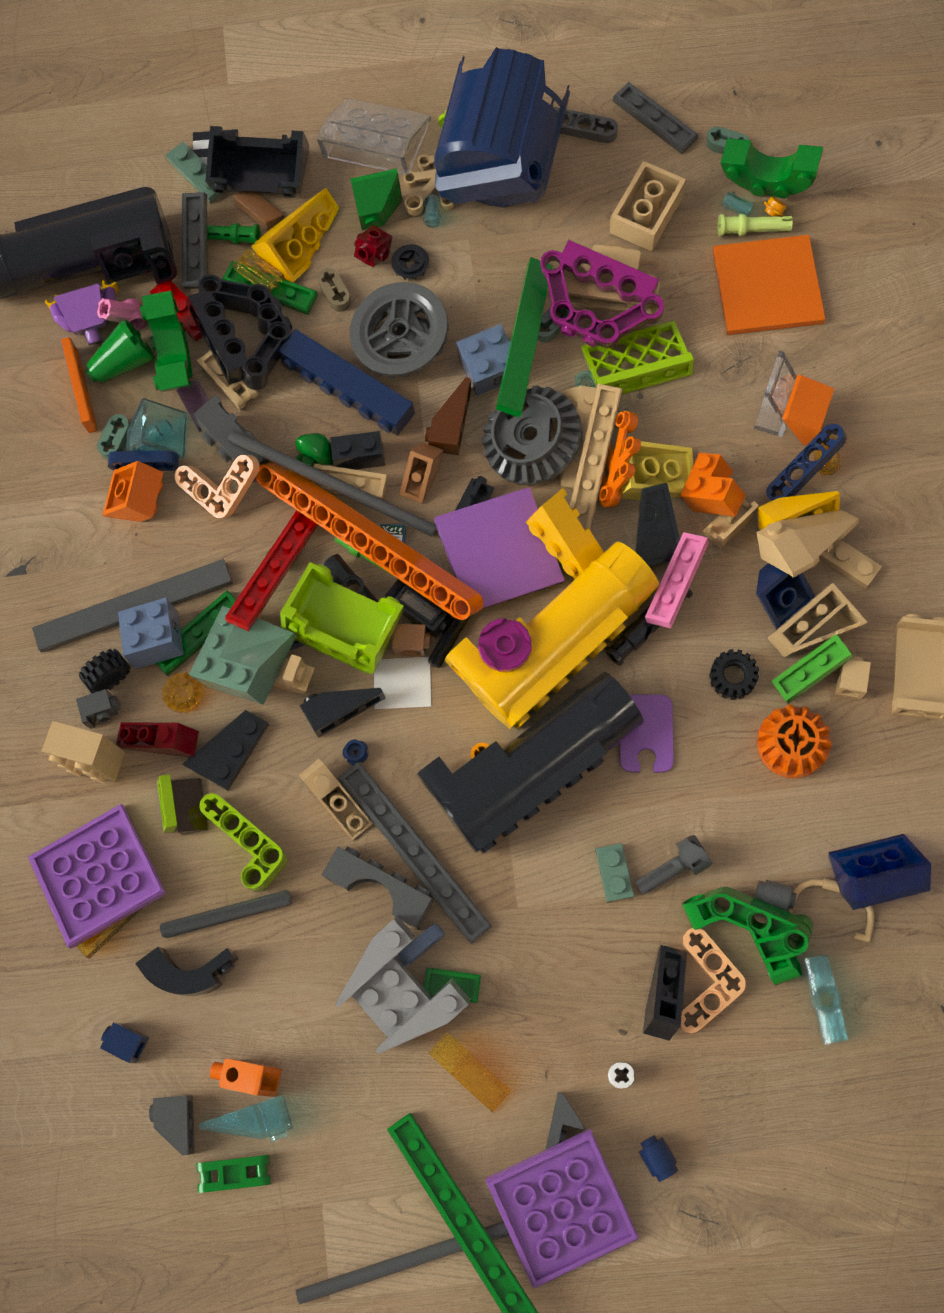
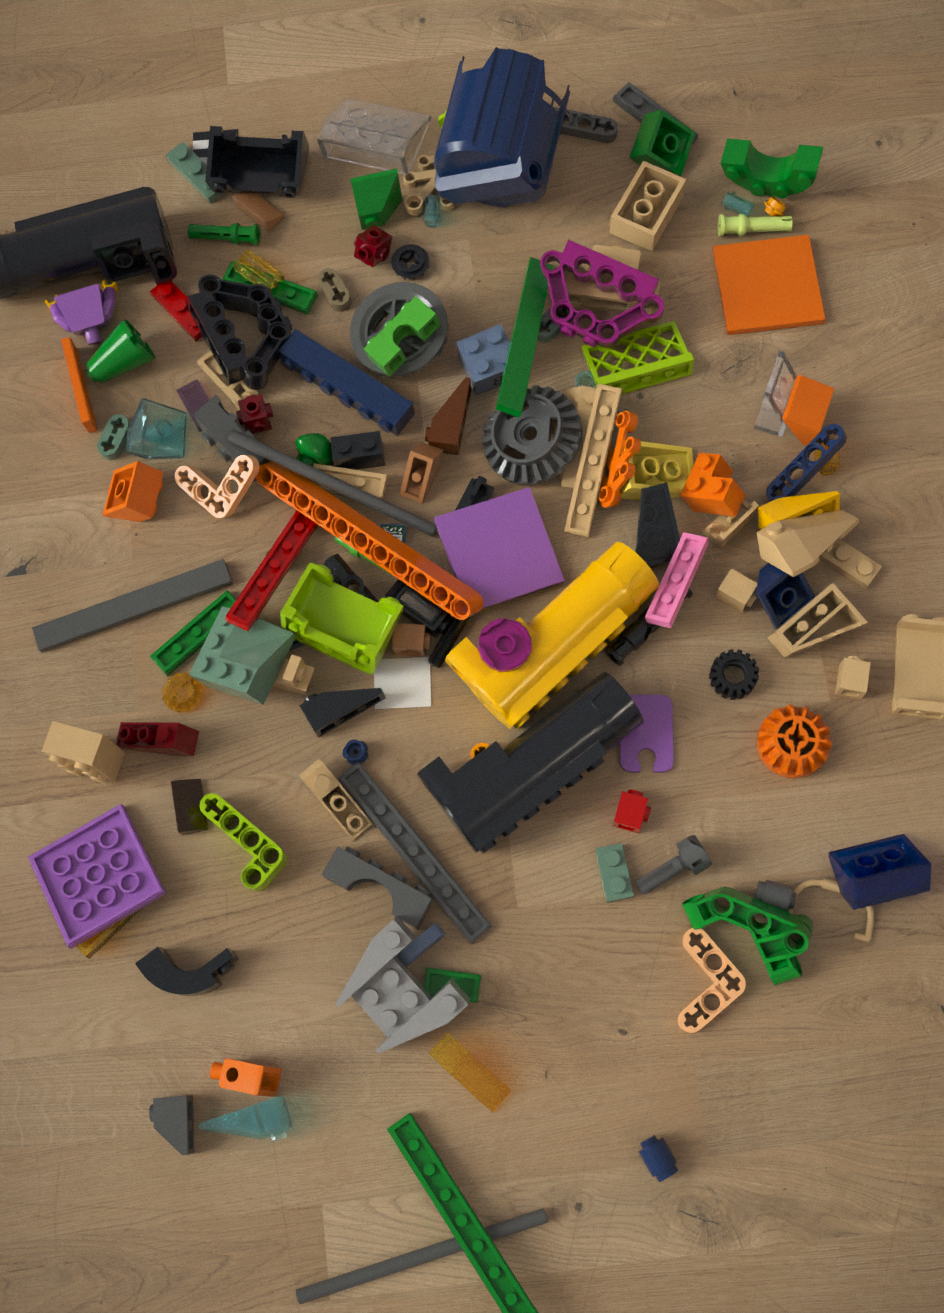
dark grey brick [76,689,121,729] -> none
black tyre [79,649,130,694] -> none
bright pink piece [97,298,147,330] -> none
dark blue brick [100,1022,149,1063] -> none
dark blue beam [107,451,179,471] -> none
sand blue brick [118,597,184,669] -> none
green brick [140,291,193,392] -> none
lime tile [157,774,177,833] -> none
dark grey axle [160,890,292,938] -> none
dark grey tile [182,192,207,289] -> none
black wing [182,710,269,791] -> none
green plate [196,1155,271,1193] -> none
yellow wedge [251,188,339,282] -> none
medium lavender tile [485,1129,639,1289] -> none
yellow wedge [526,488,604,579] -> none
dark grey slope [545,1093,585,1150] -> none
white bush [608,1062,634,1089] -> none
black slope [643,945,687,1041] -> none
sand green beam [706,126,750,154] -> none
bright green plate [772,634,854,704] -> none
clear light blue piece [803,955,849,1044] -> none
none -> dark red brick [236,395,274,434]
none -> bright green arch [364,296,441,377]
none -> red brick [613,789,651,834]
none -> green slope [629,109,696,176]
none -> tan brick [716,568,758,612]

